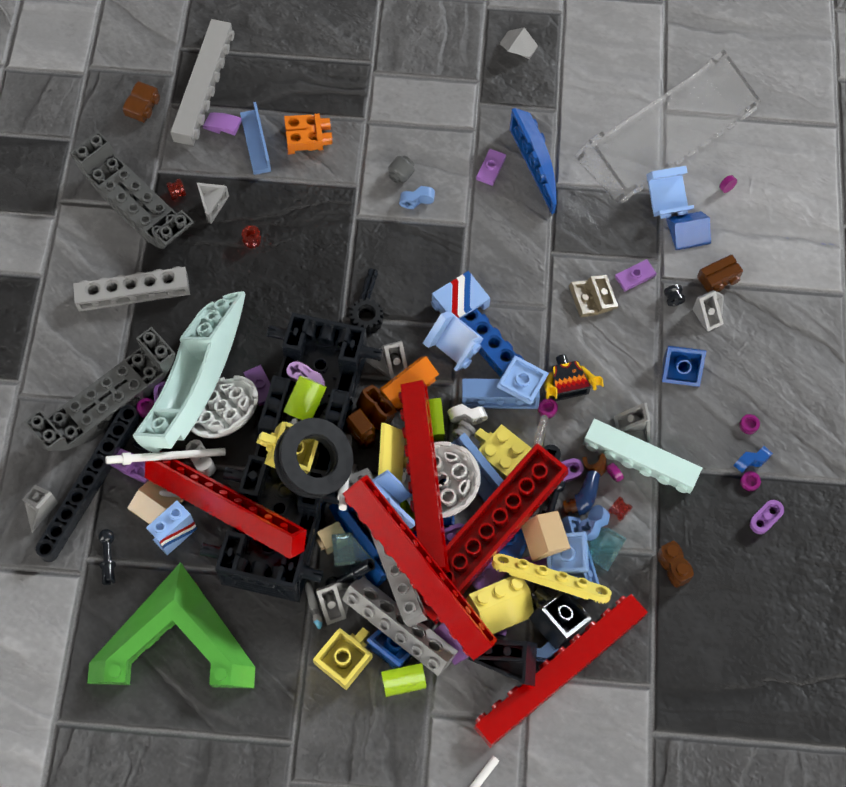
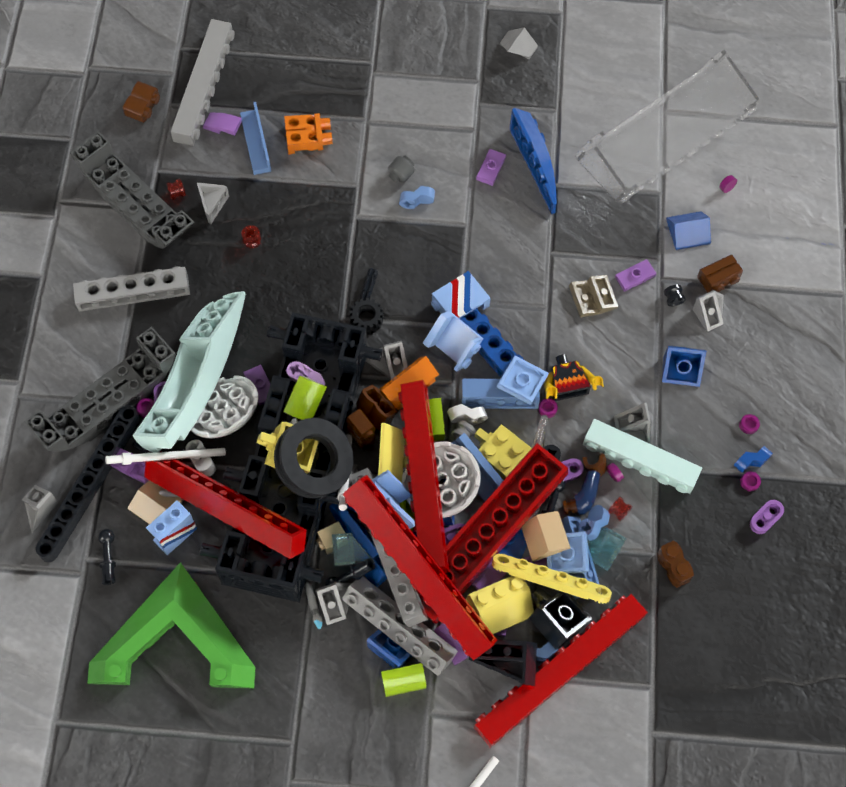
light yellow hinge [313,628,373,690] -> none
light blue panel [646,166,694,219] -> none

